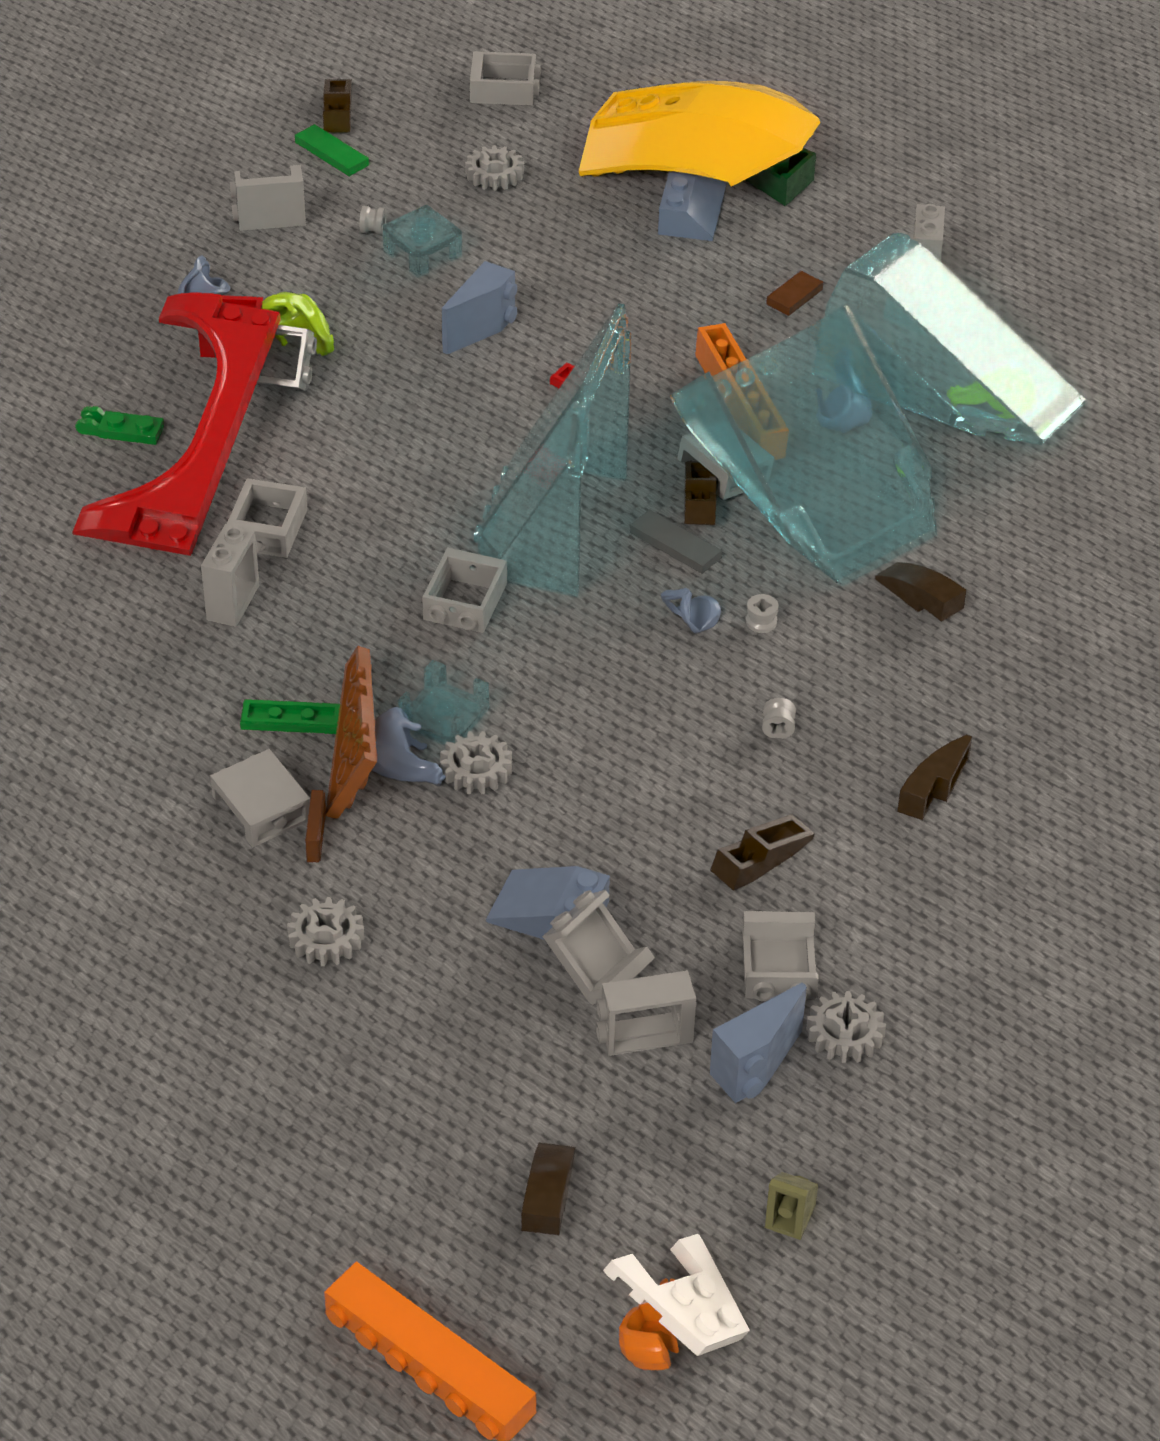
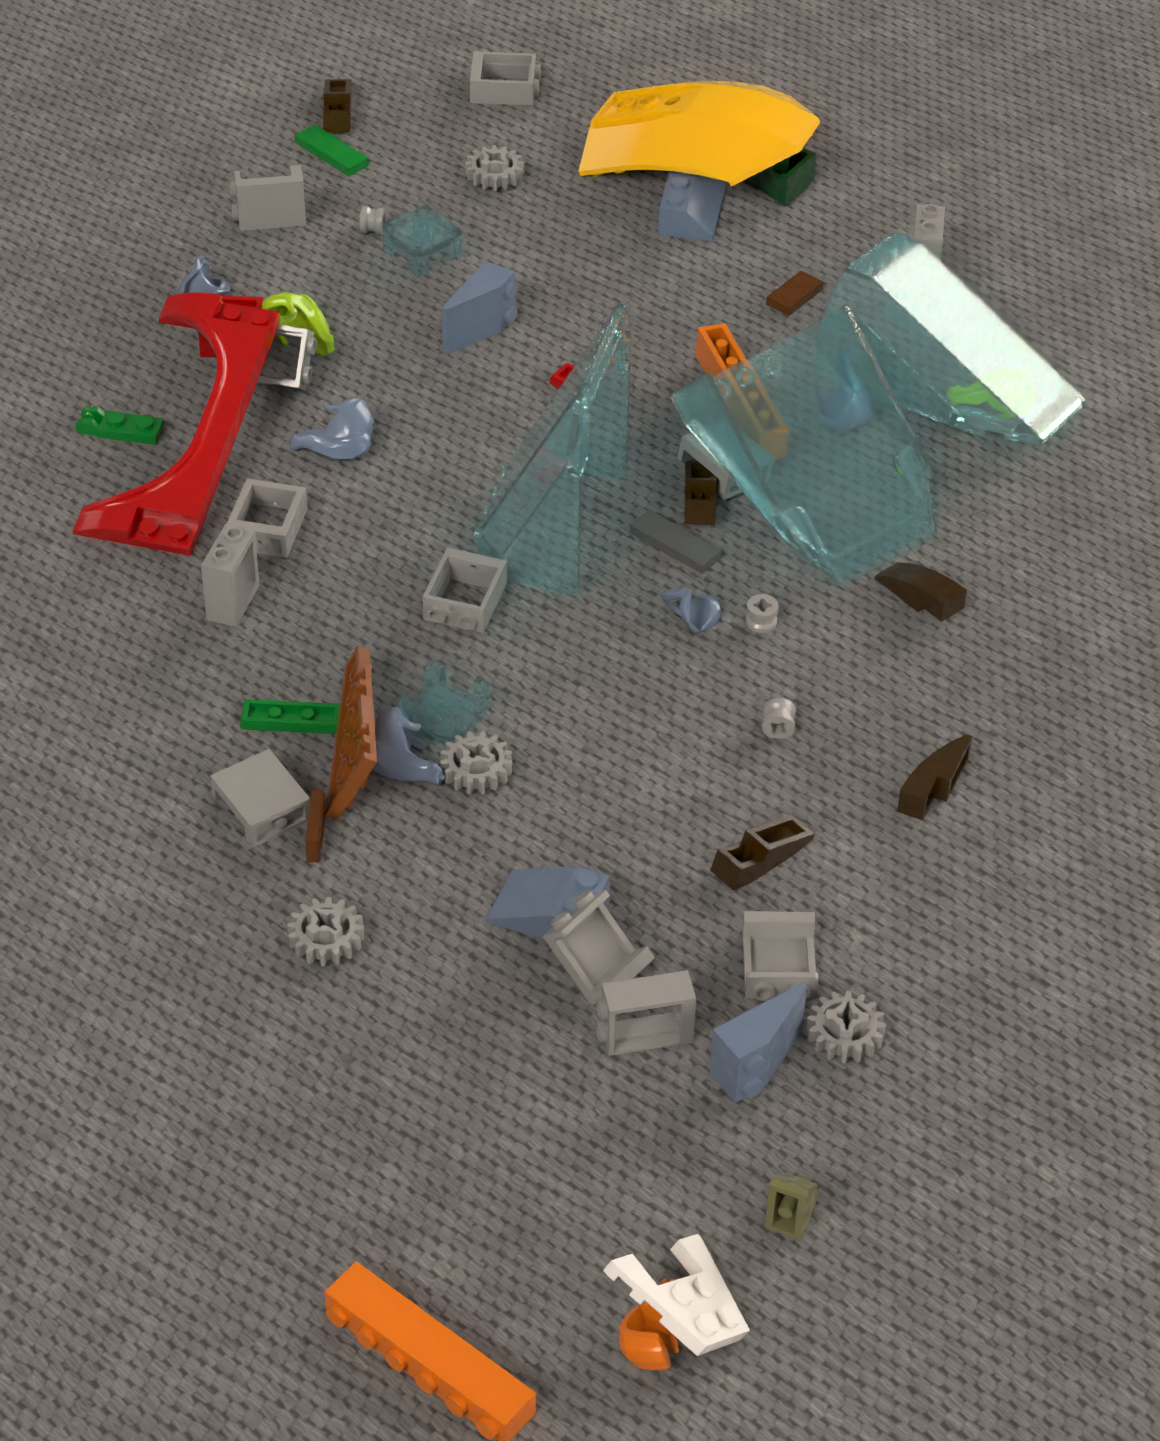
dark brown slope [521,1142,575,1236] -> none
none -> sand blue piece [288,398,375,460]

